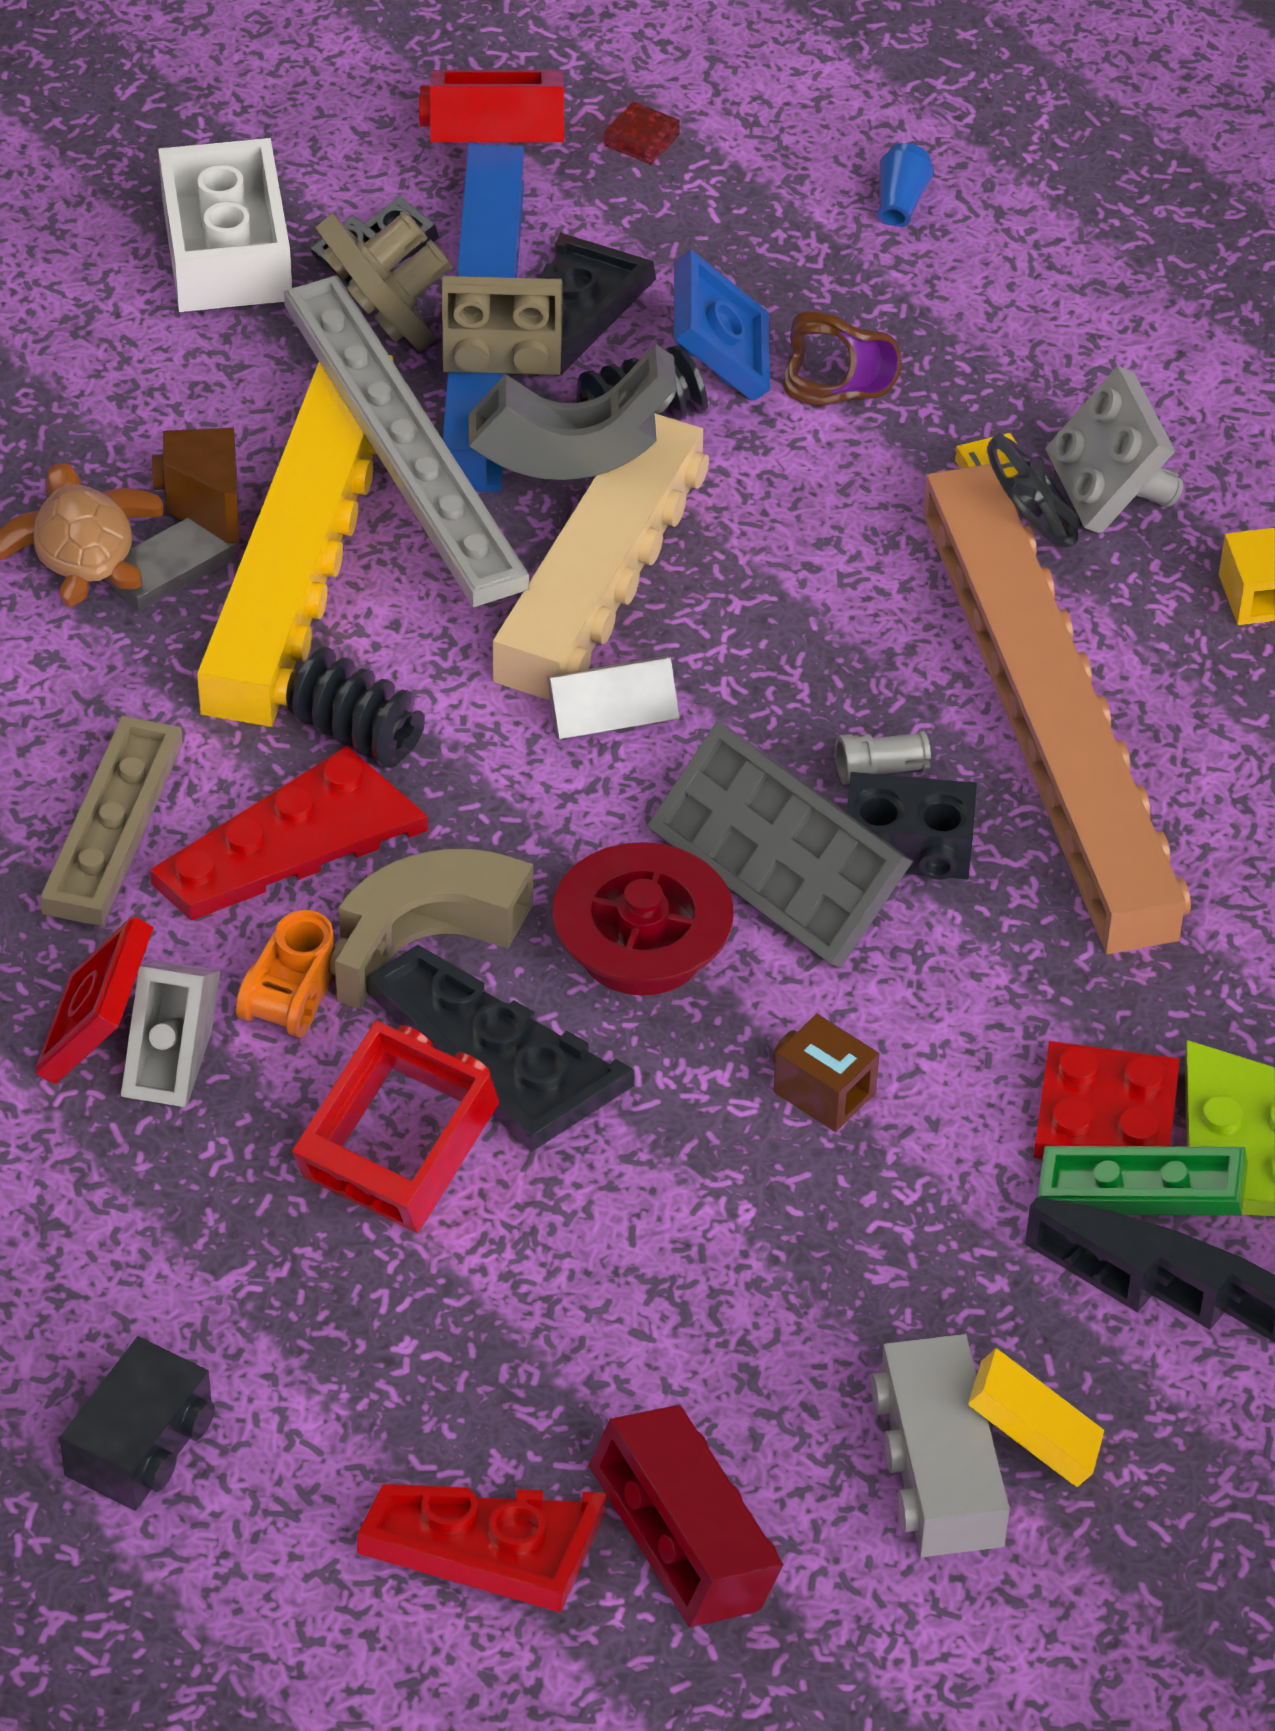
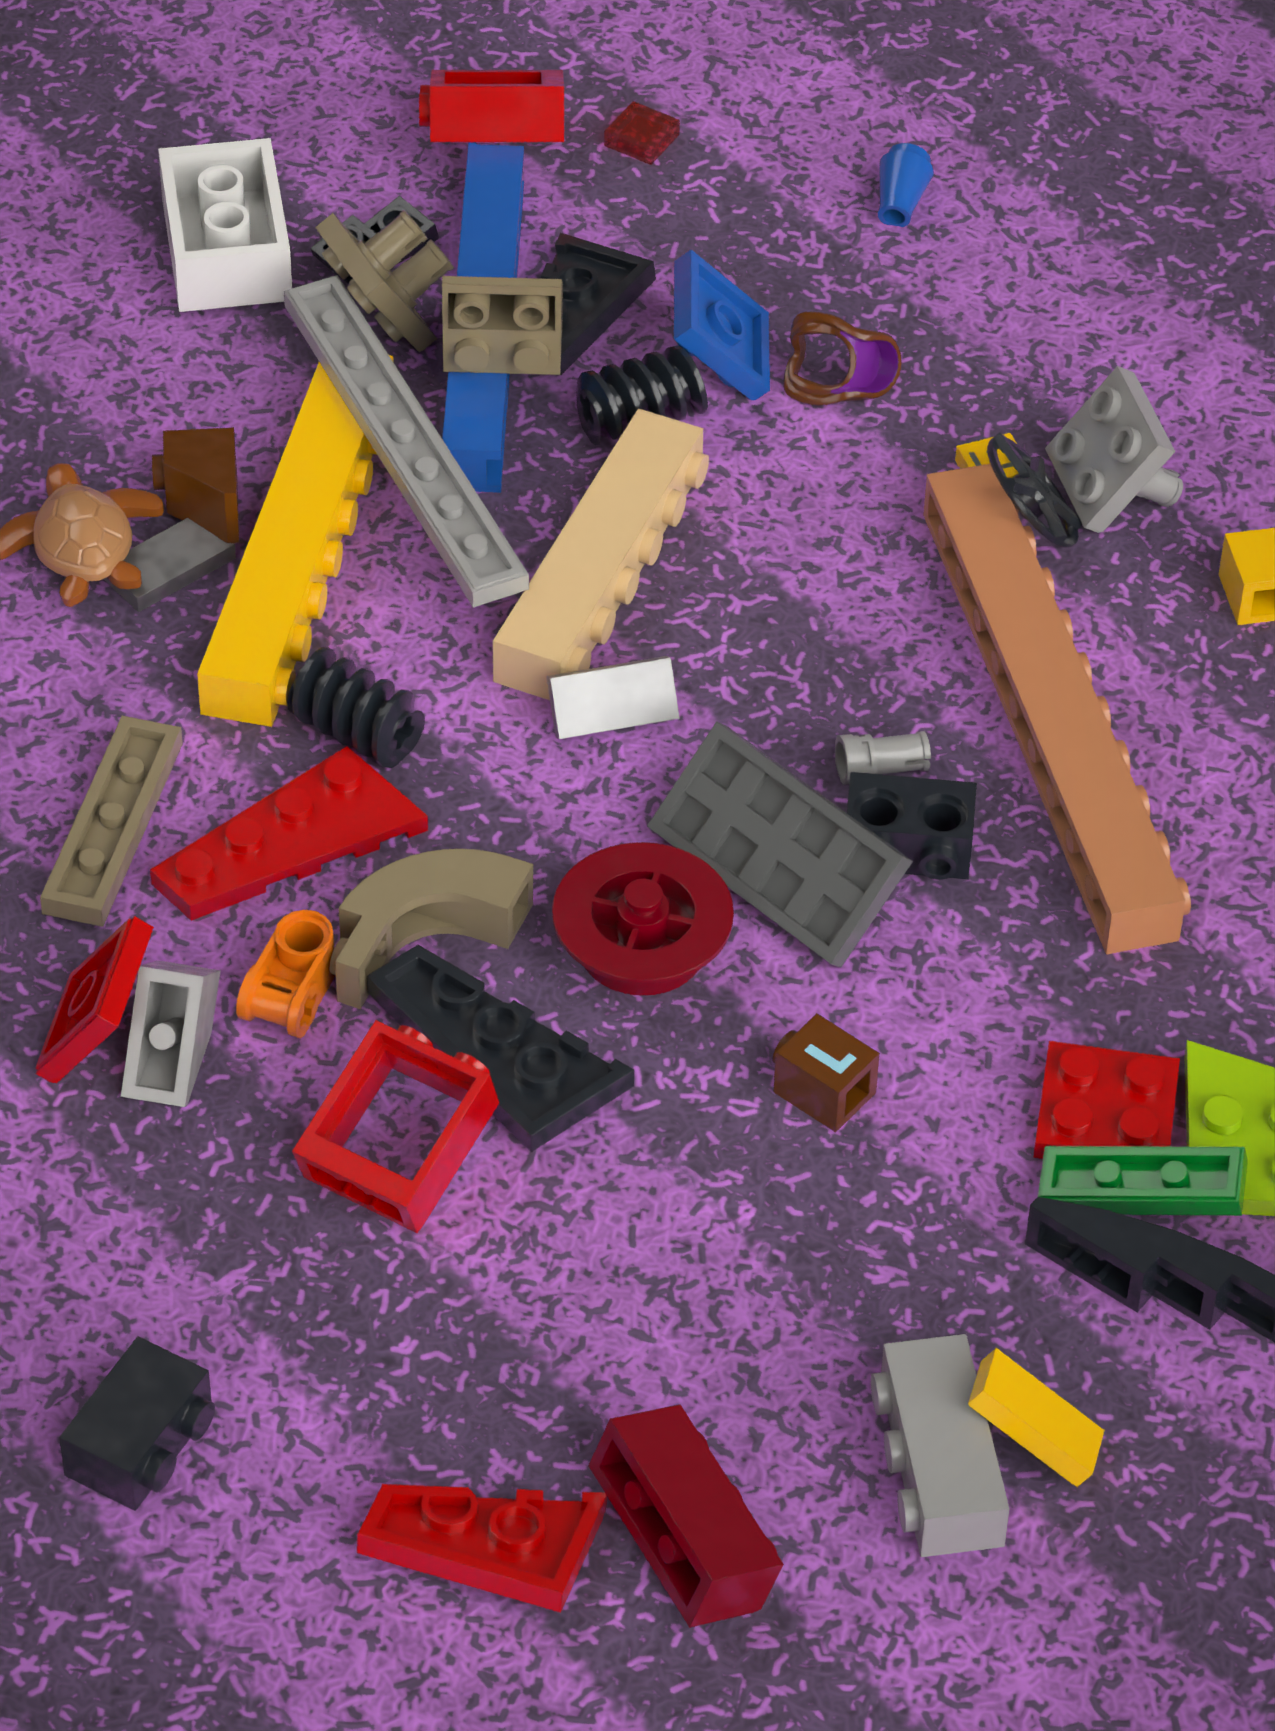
dark grey arch [469,344,677,480] -> none

